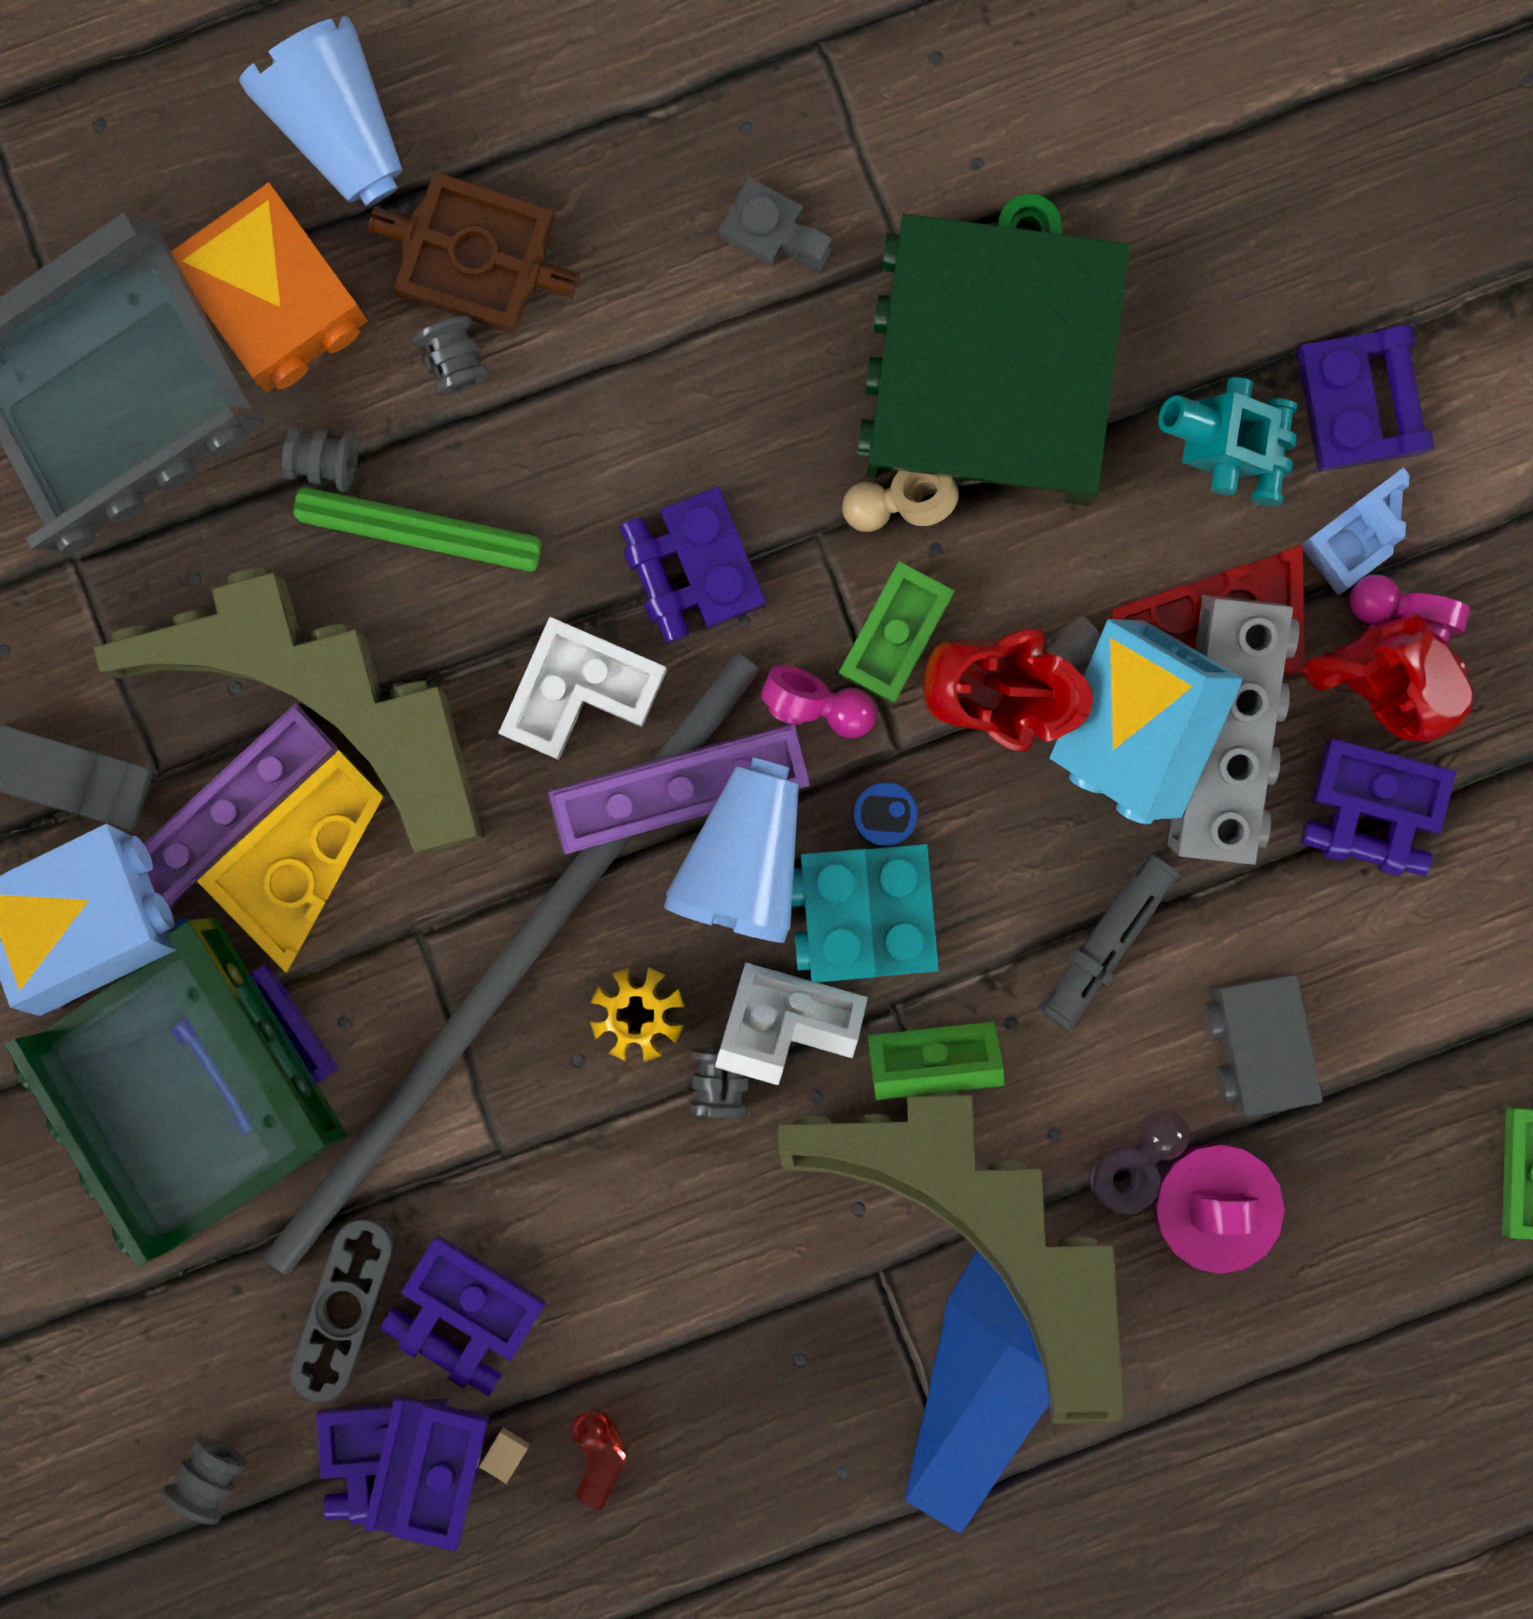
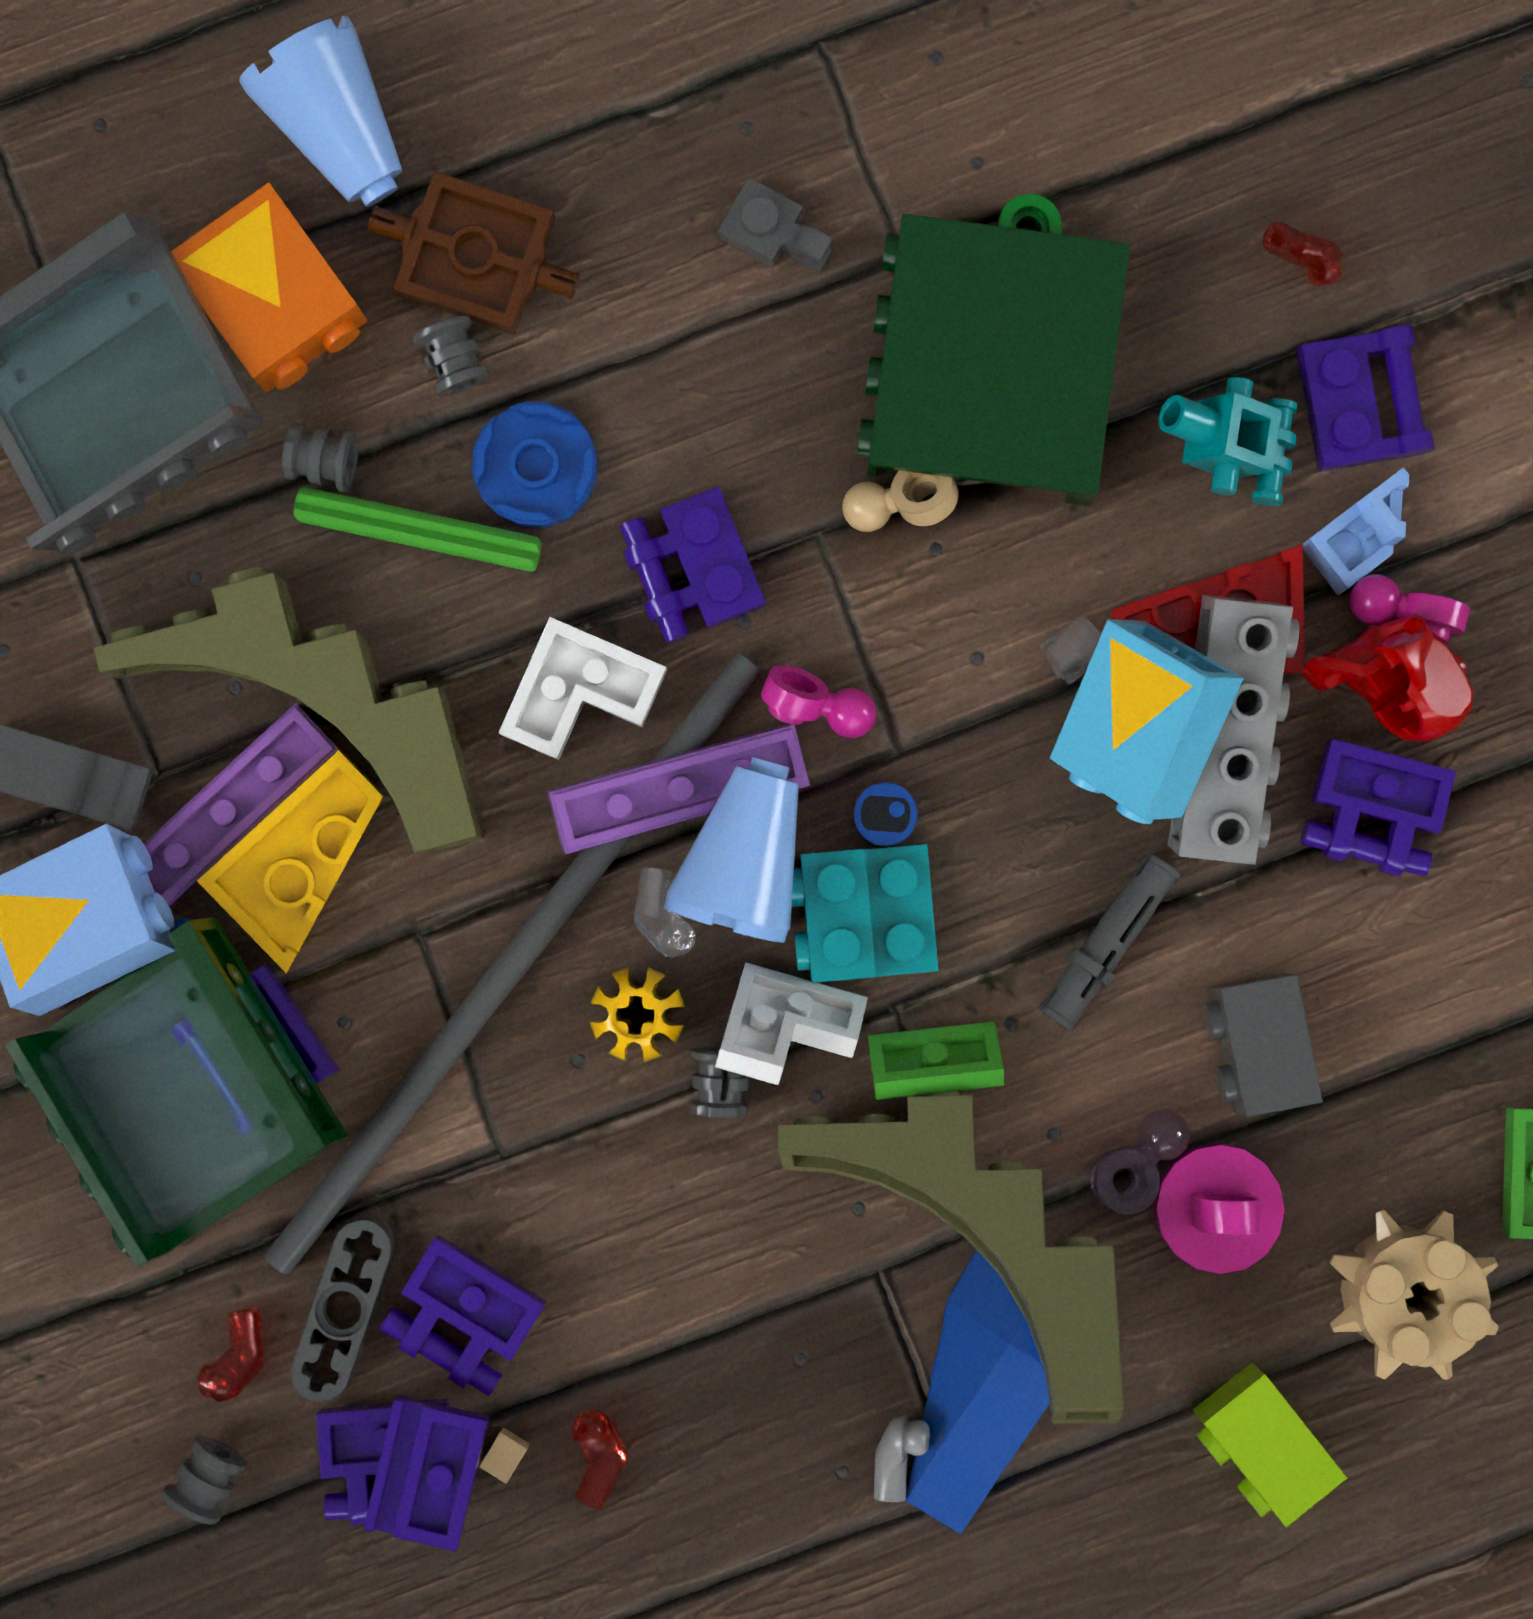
bright green plate [838,561,955,705] -> none
red head [923,628,1093,752] -> none
none -> clear red arm [197,1308,264,1402]
none -> blue tile [472,402,598,528]
none -> clear arm [634,867,696,957]
none -> light grey arm [874,1415,930,1502]
none -> lime brick [1192,1362,1347,1528]
none -> clear red arm [1263,222,1343,286]
none -> tan brick [1330,1210,1499,1380]

